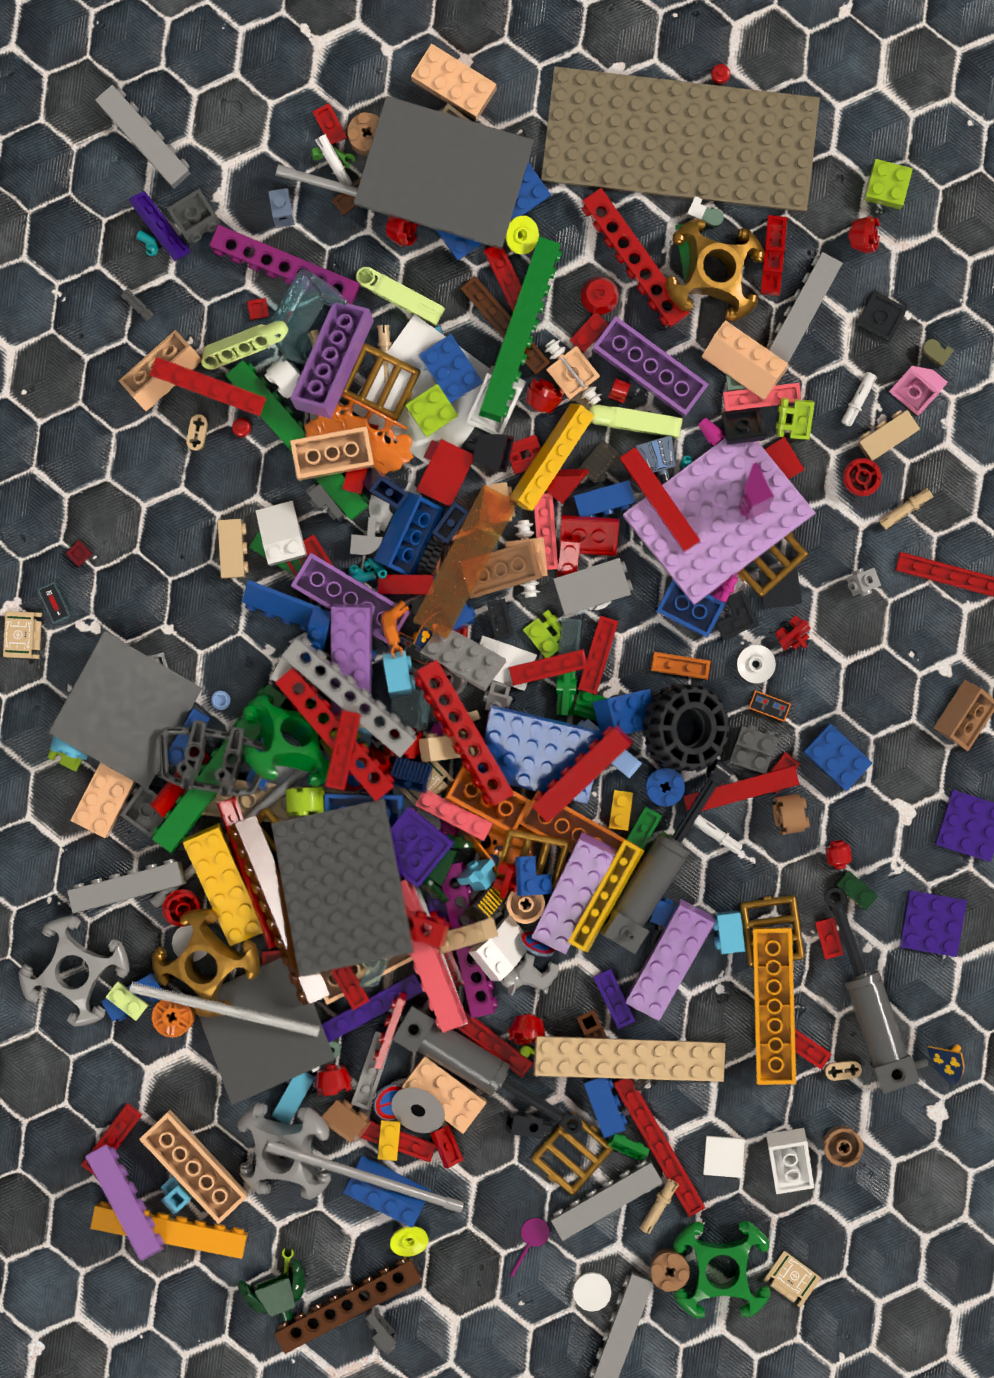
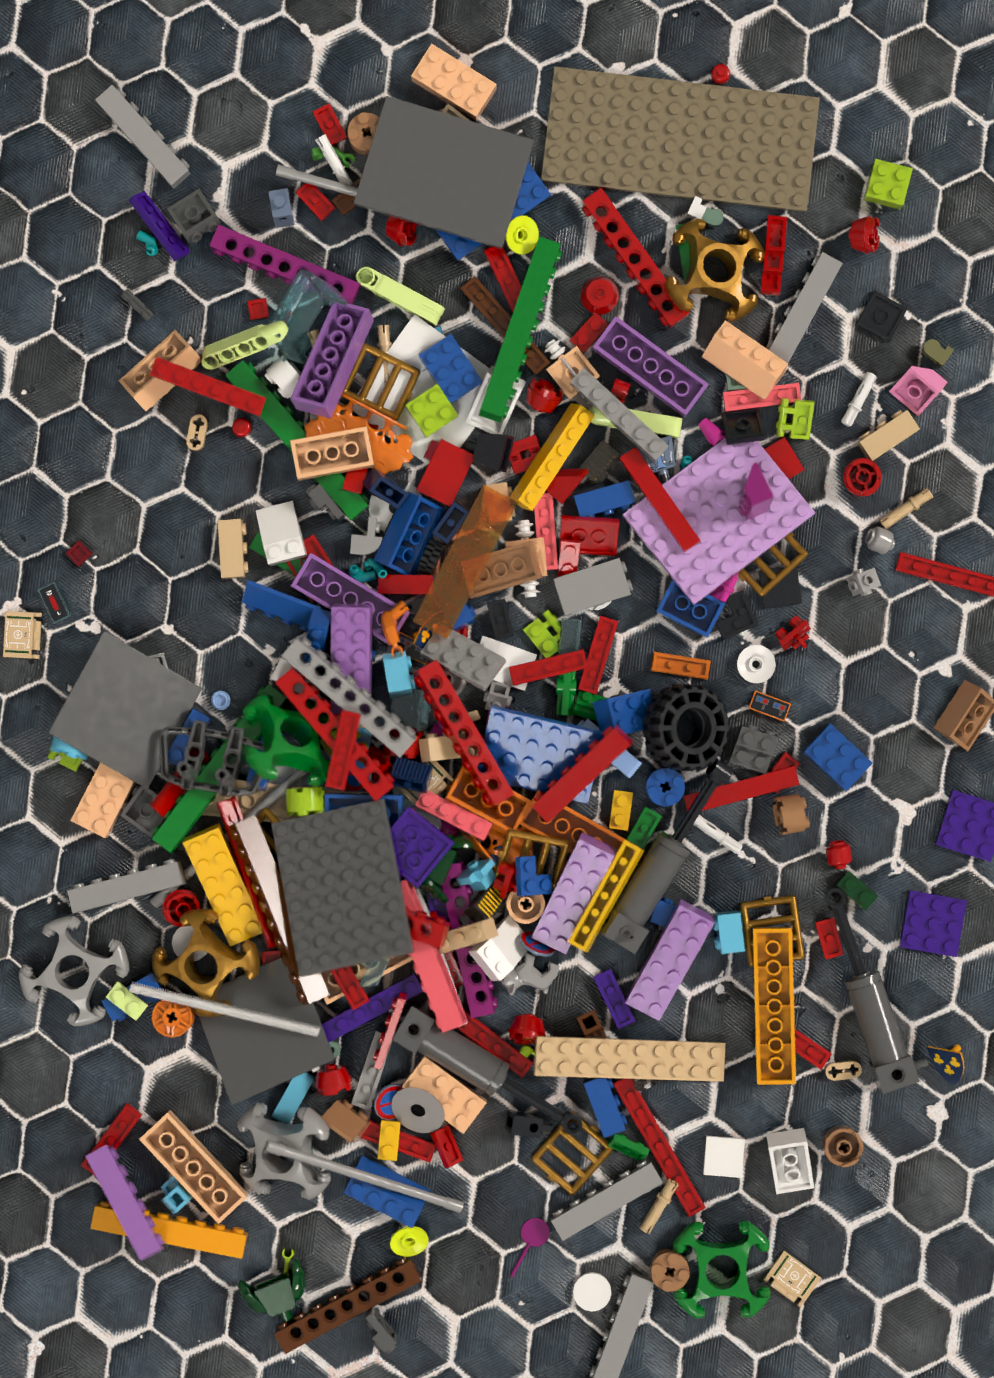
none -> red plate [295,183,335,222]
none -> light grey brick [570,368,669,463]
none -> light grey head [865,526,895,554]

